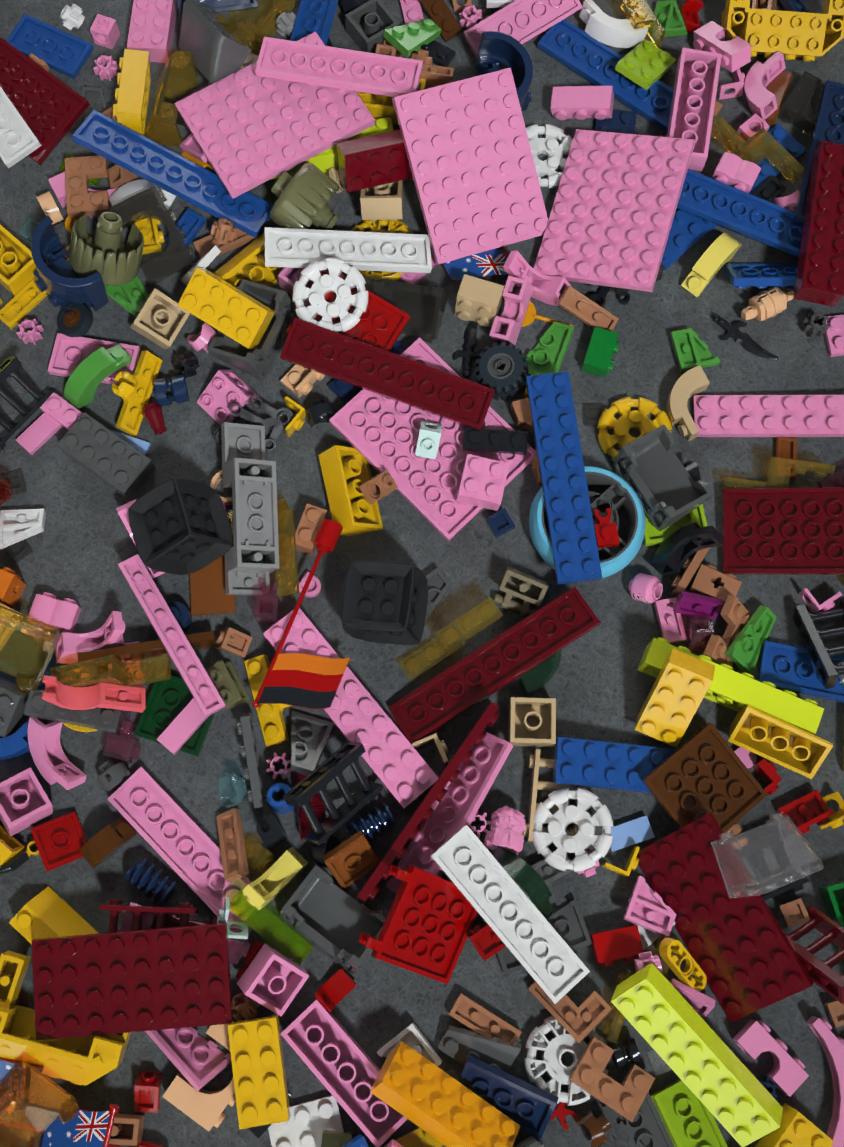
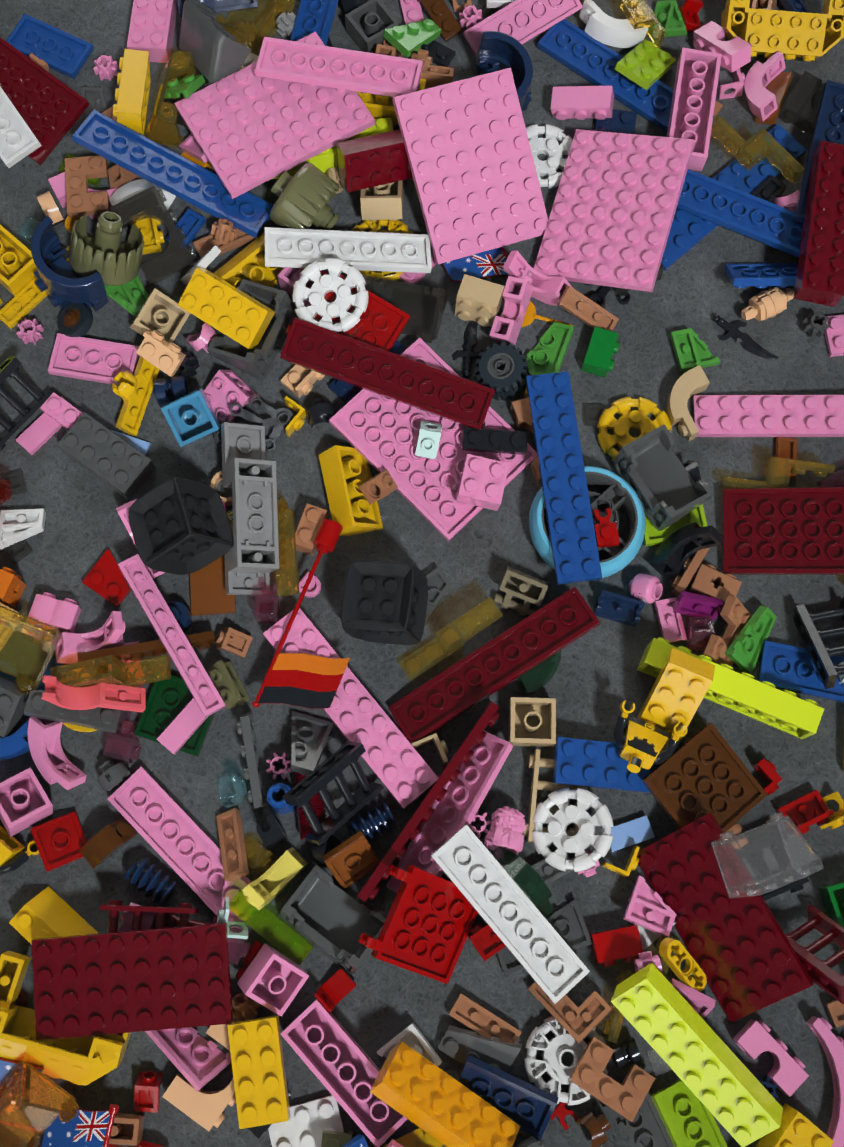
white gear [60,3,85,30] -> none
bright green arch [63,344,132,409] -> none
bright pink brick [90,14,120,50] -> none
dark red cone [142,402,167,435] -> none
yellow plate [244,654,292,747] -> none
dark blue plate [485,508,515,538] -> none
light yellow arch [681,233,742,297] -> none
bright pink brick [712,152,761,193] -> none
yellow slope [728,705,833,779] -> none
bright pink tile [734,747,757,769] -> none
bright pink brick [735,113,770,149] -> none
nougat plate [778,898,810,928] -> none
bright pink bracket [798,588,843,613] -> none
none -> red wing [82,549,131,608]
none -> light nougat bracket [136,330,186,377]
none -> bright green wing [161,74,205,98]
none -> dark azure brick [161,388,221,447]
none -> dark blue hinge [594,590,645,627]
none -> torso [613,700,688,773]

